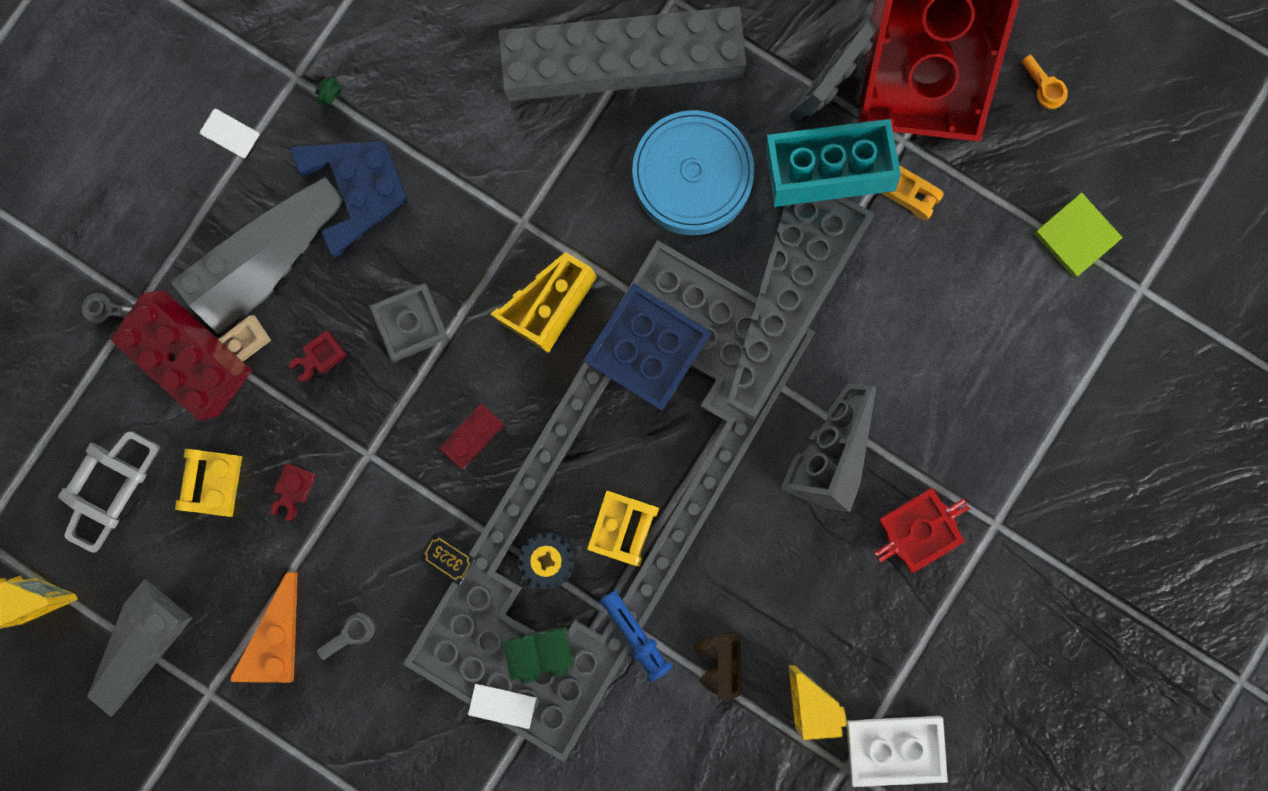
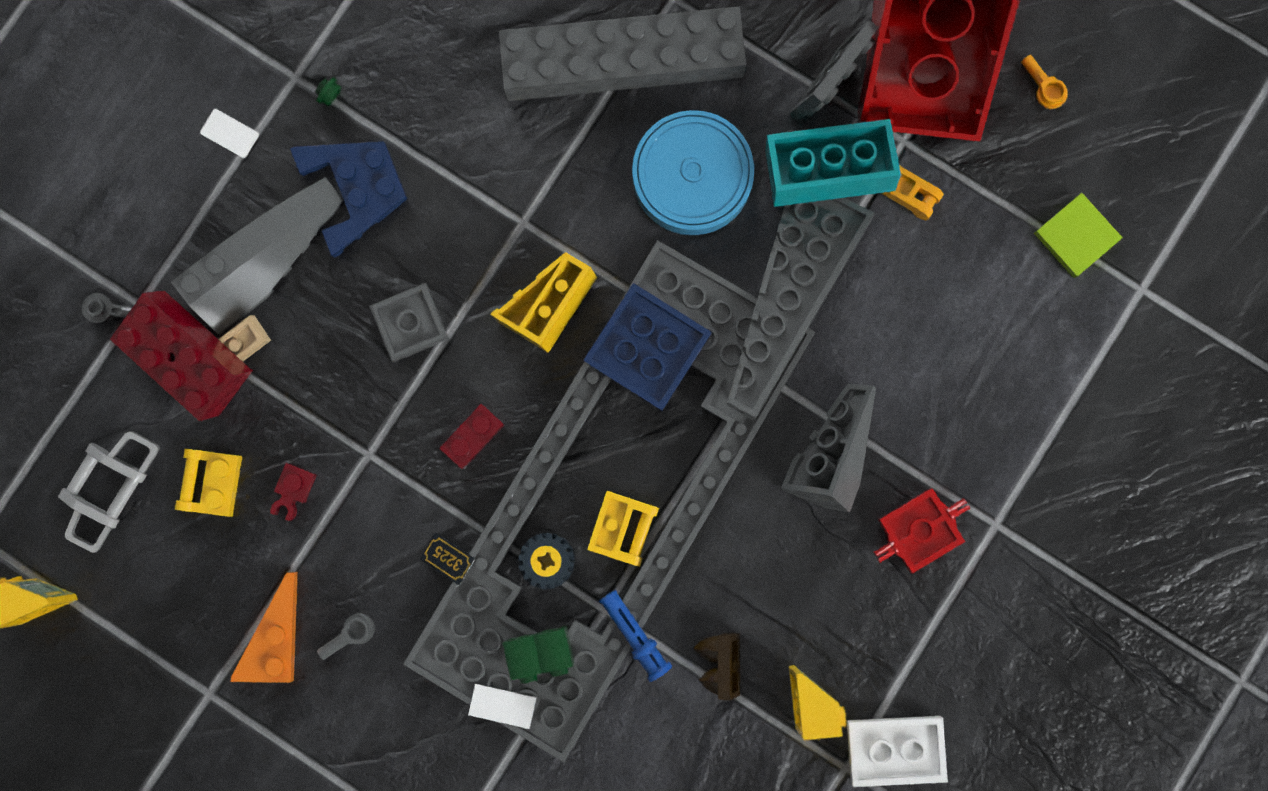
dark grey wedge [87,580,192,717] -> none
dark red plate [288,330,348,382] -> none

